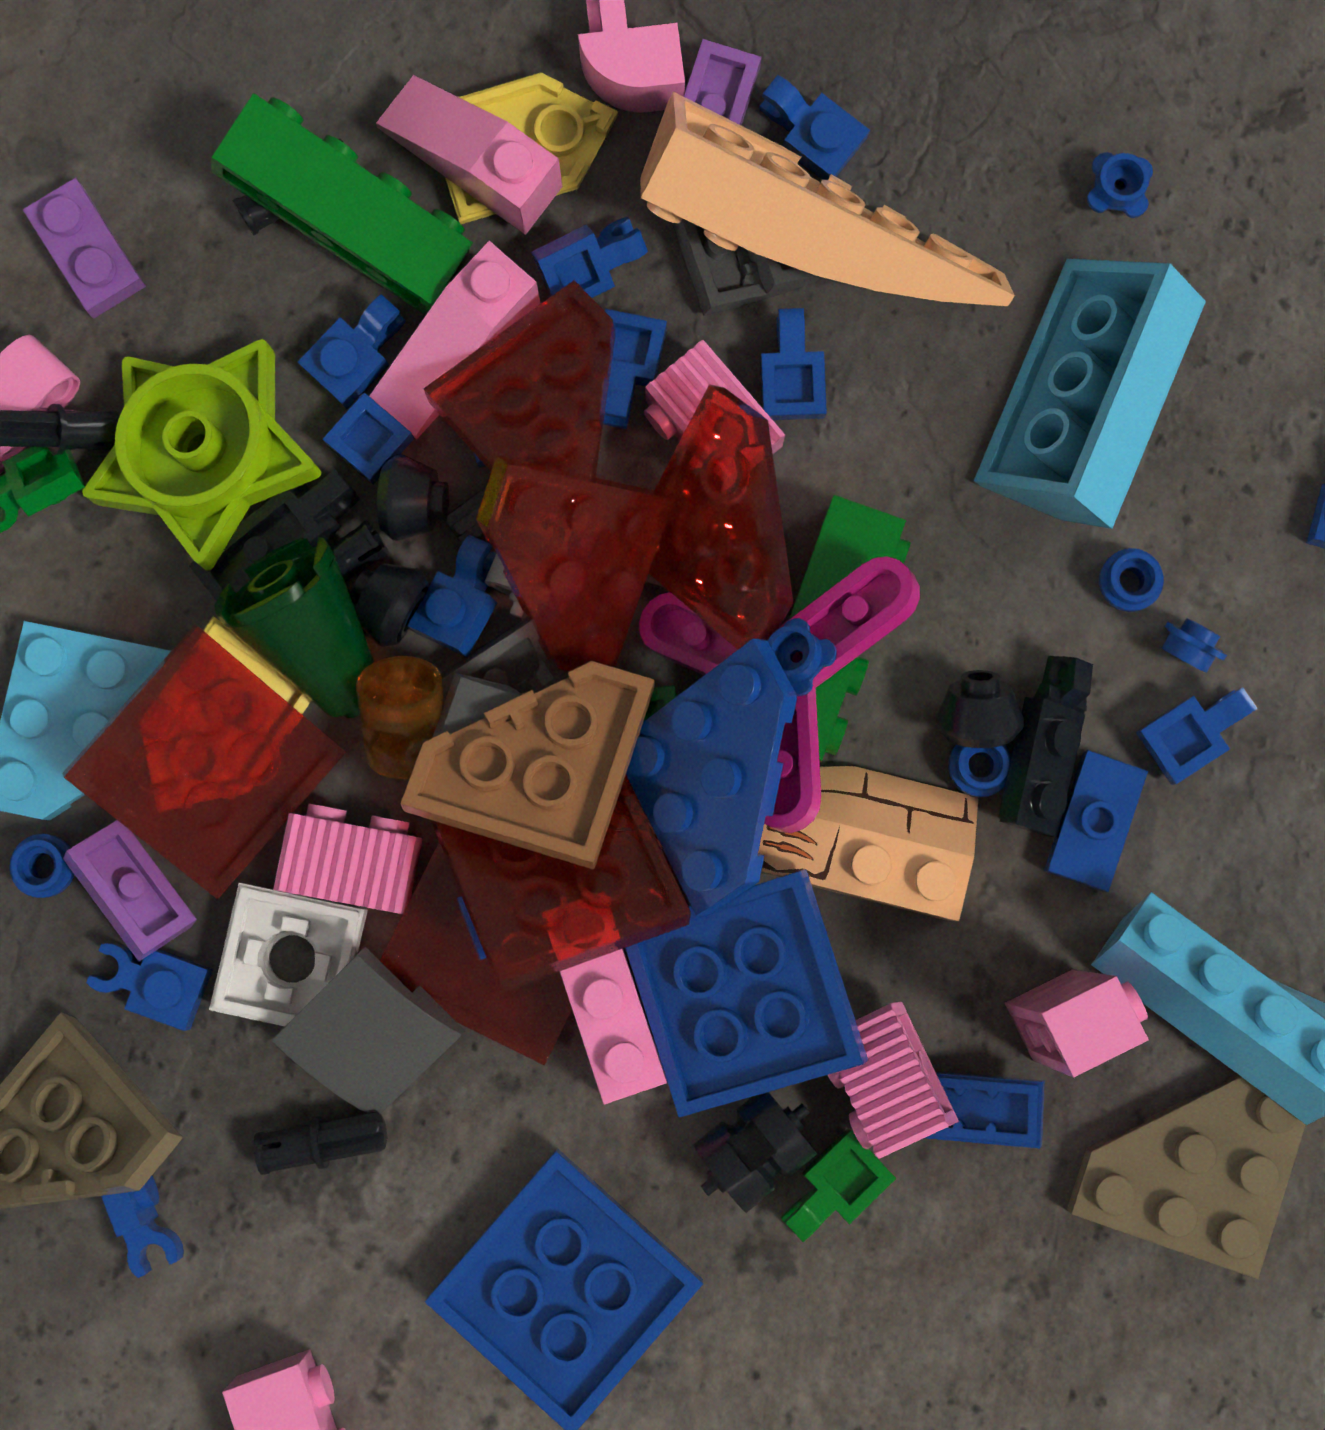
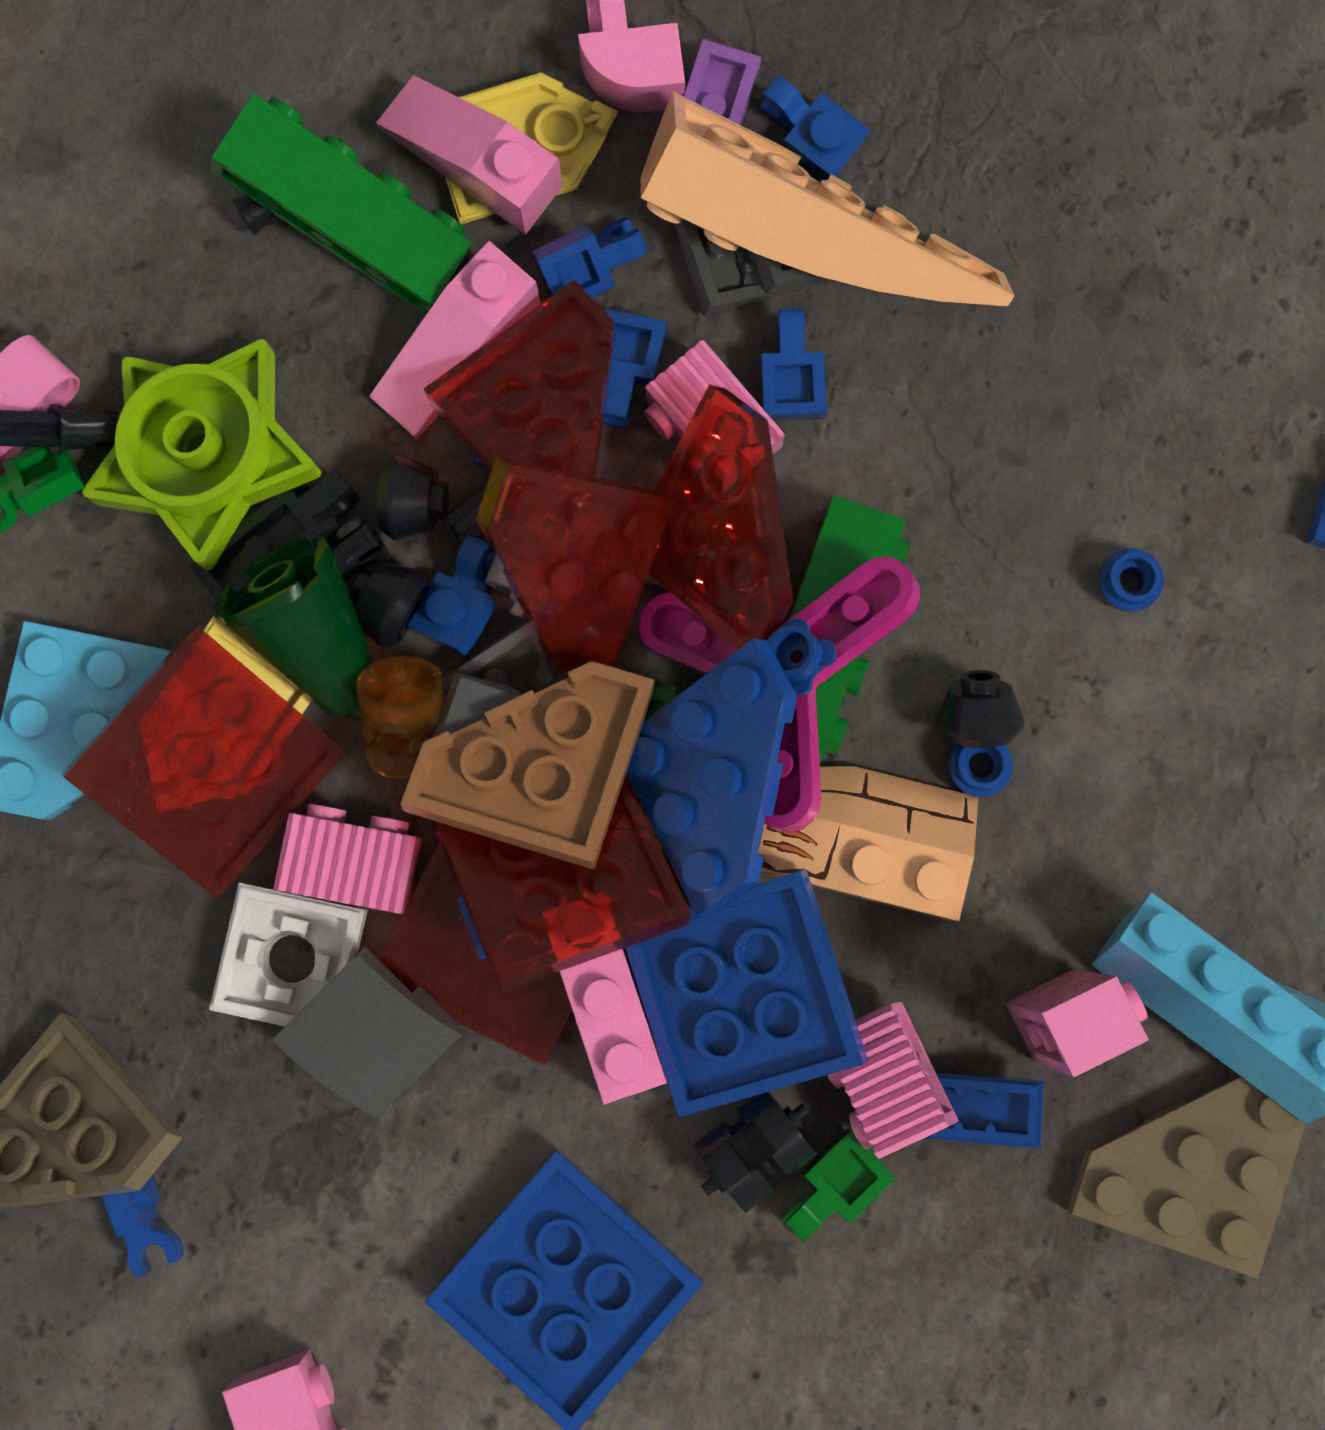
blue plate [9,834,75,898] -> none
medium lavender plate [23,177,146,319] -> none
medium lavender plate [63,818,197,961] -> none
blue plate [86,943,213,1031] -> none
black axle [253,1113,388,1175] -> none
blue plate [298,294,406,409] -> none
blue plate [323,393,414,485] -> none
medium azure slope [974,259,1206,529] -> none
black hinge [998,656,1093,838] -> none
blue plate [1044,750,1148,892] -> none
blue plate [1087,152,1153,218] -> none
blue plate [1136,687,1257,785] -> none
blue plate [1161,618,1227,673] -> none

